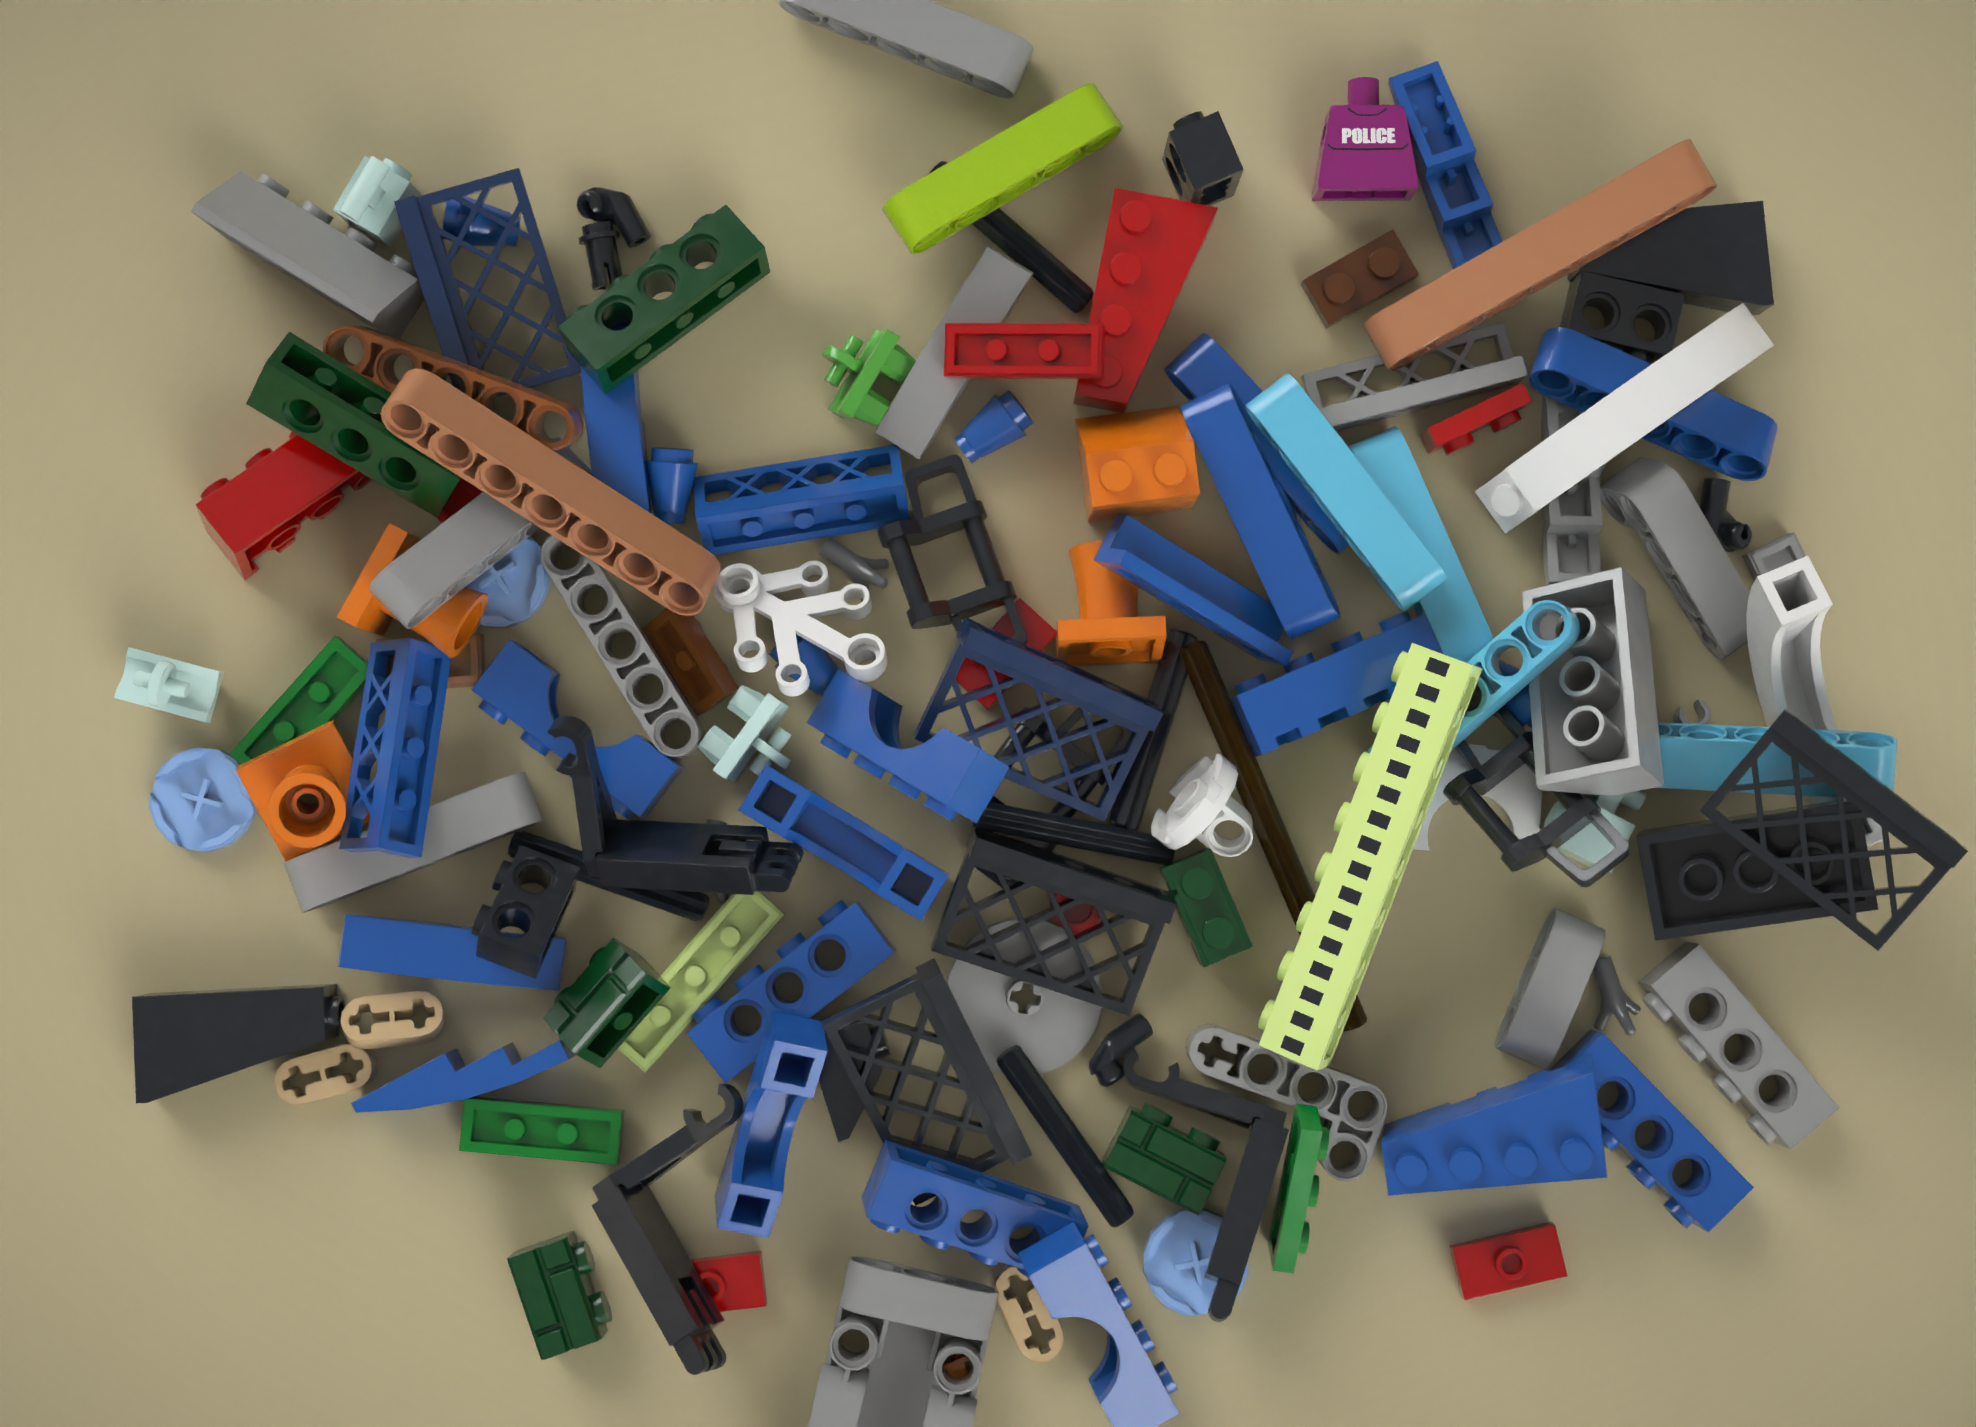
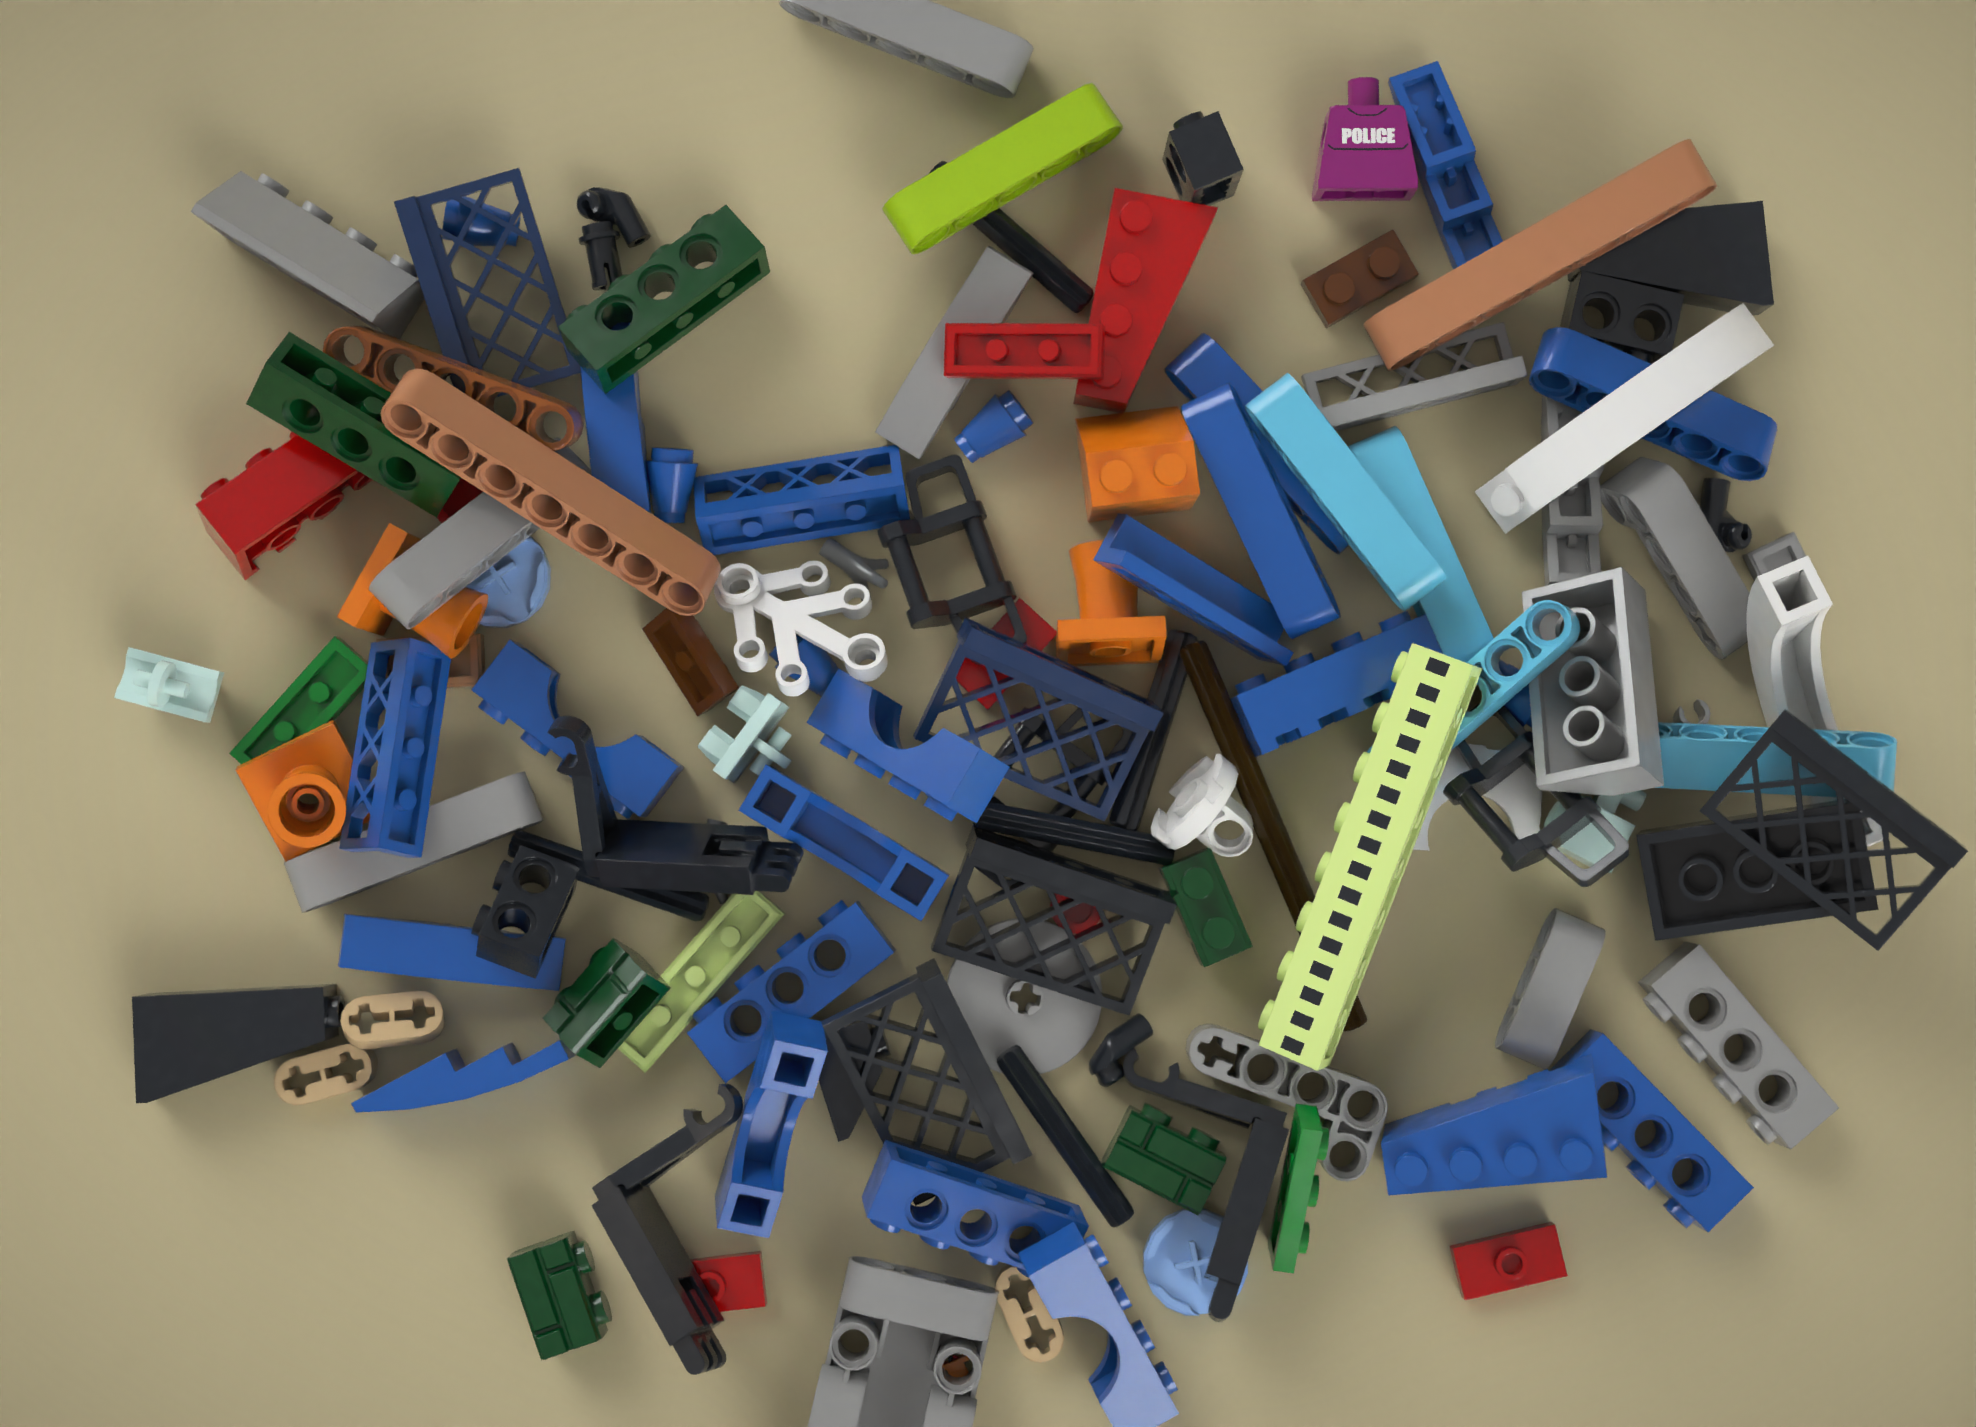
light blue tile [149,748,257,852] -> none
light aqua brick [333,156,422,247] -> none
green plate [459,1096,625,1165] -> none
light grey beam [540,535,704,758] -> none
bright green hips [822,329,916,425] -> none
red plate [1420,383,1532,456] -> none
dark grey bar [1593,956,1641,1036] -> none

